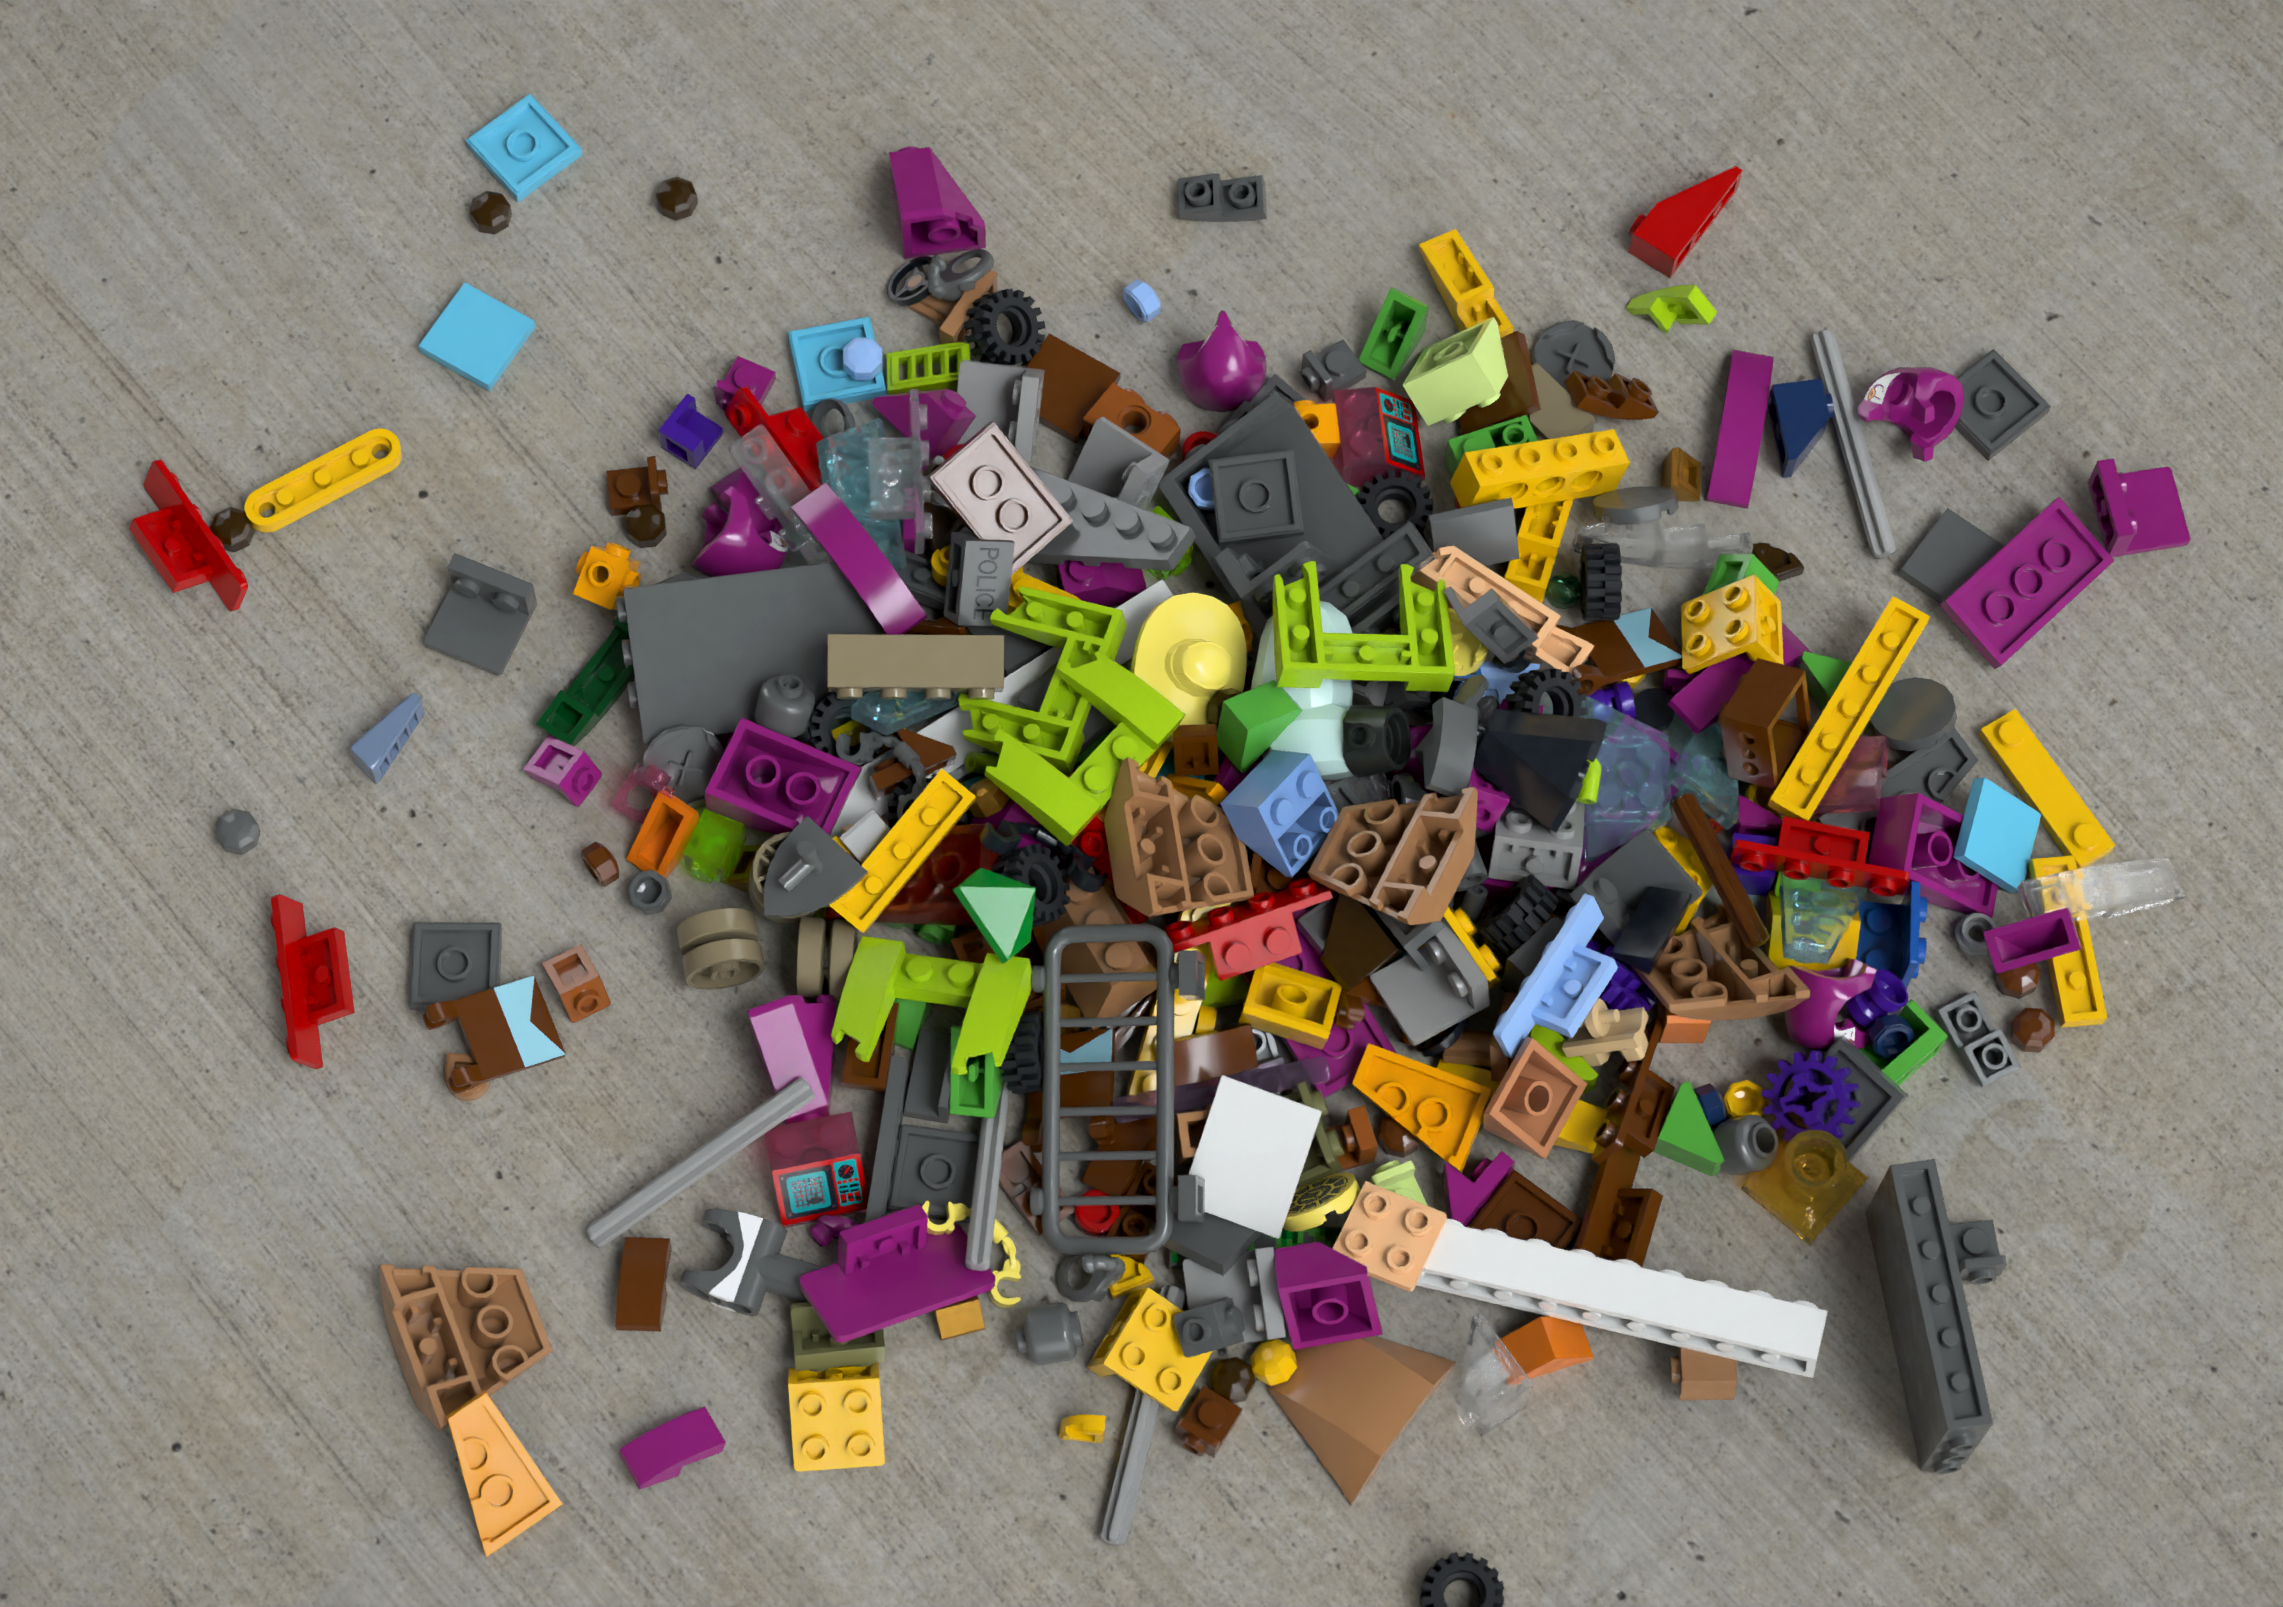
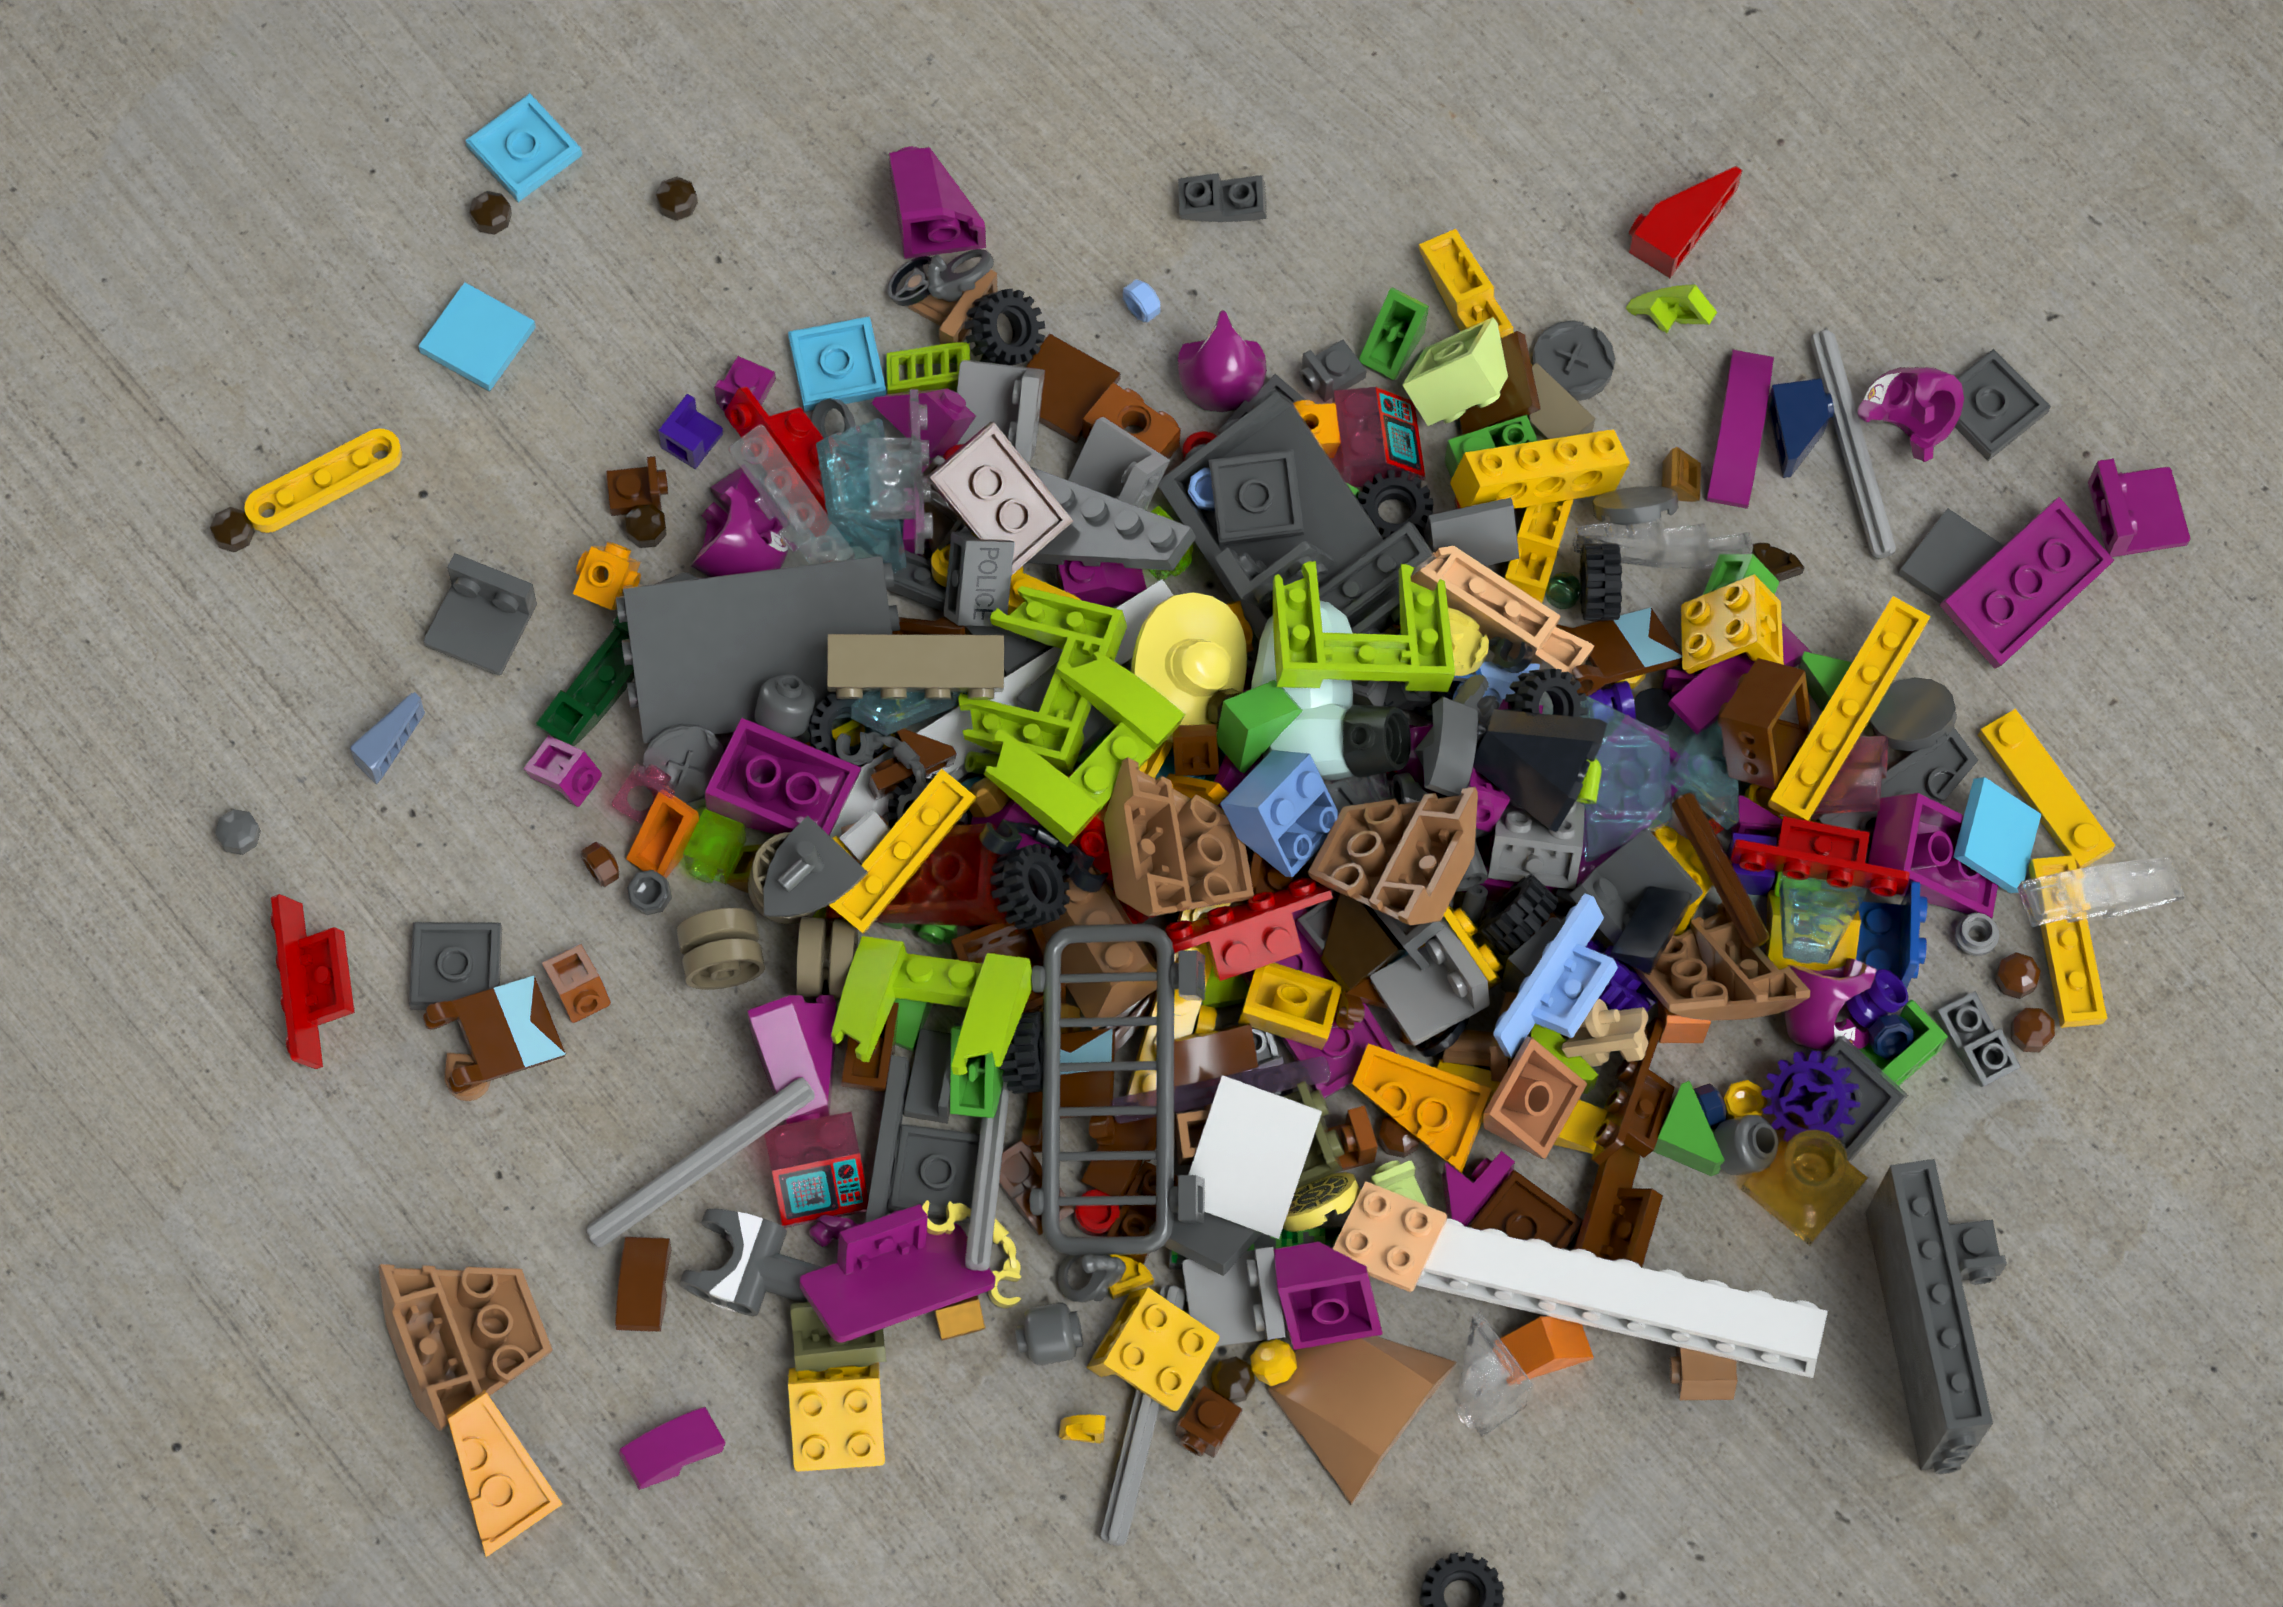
red bracket [129,459,248,612] -> none
magenta slope [791,483,927,635] -> none
light blue tile [843,338,883,380] -> none
slope [953,868,1036,964] -> none
dark grey bracket [1173,1298,1245,1358] -> none
dark grey panel [1444,586,1539,664] -> none
reddish brown slope [1564,370,1659,420] -> none
magenta slope [1983,906,2082,974] -> none

